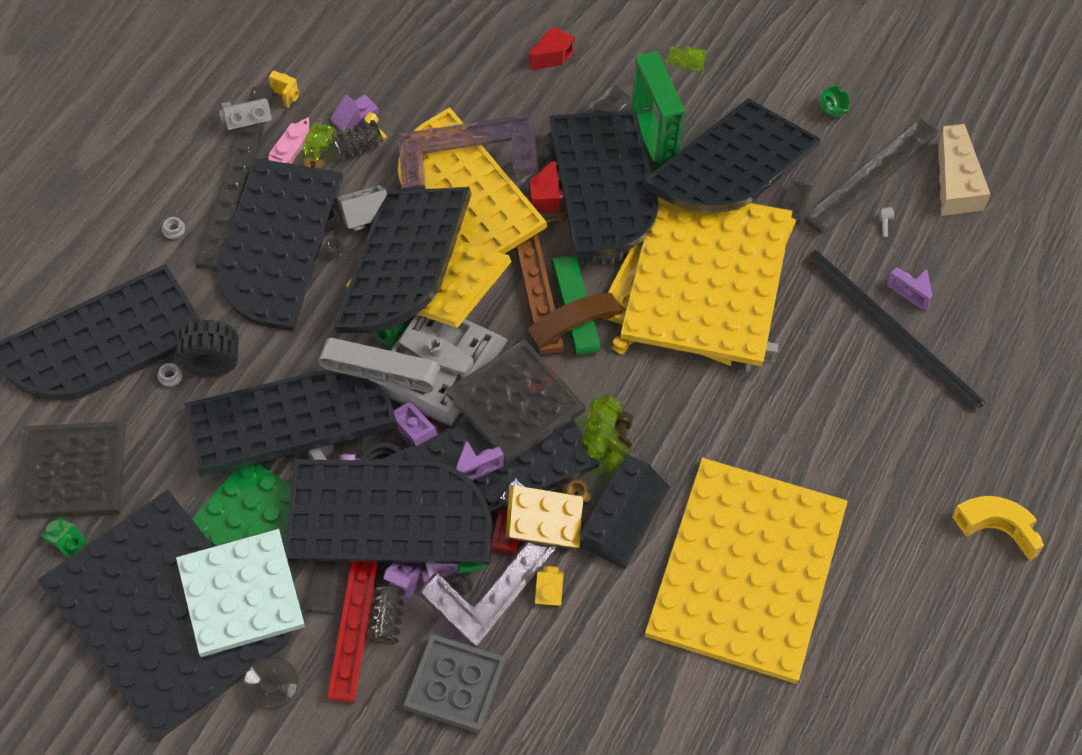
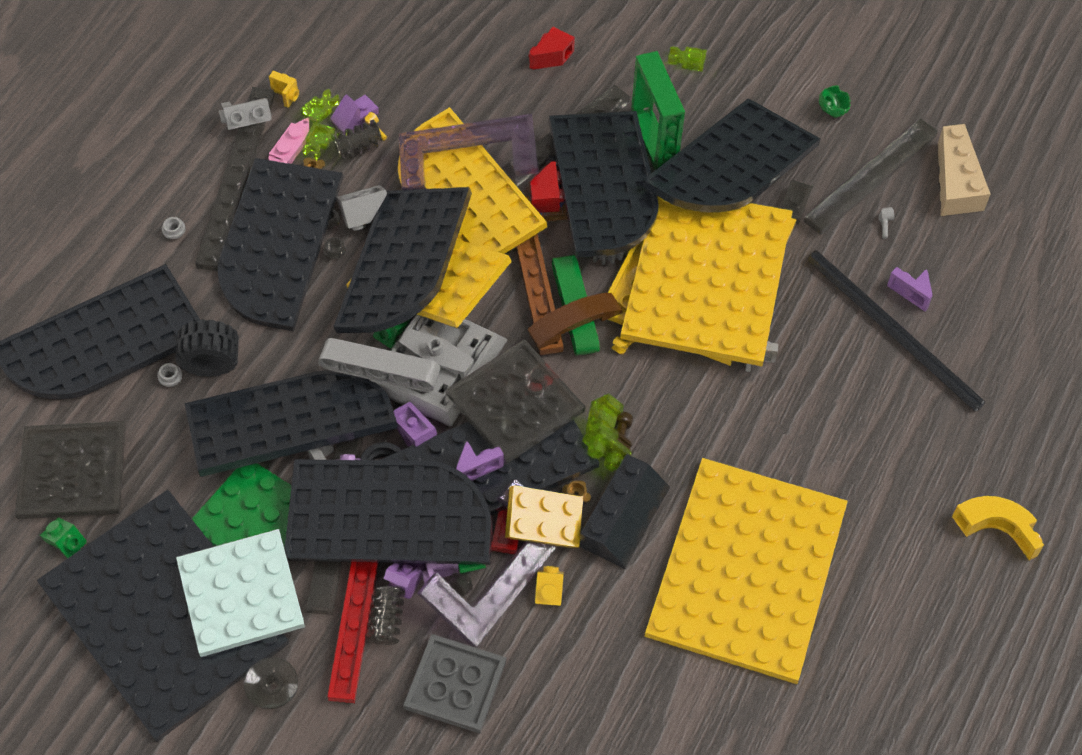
none -> clear neon green plate [300,89,340,125]

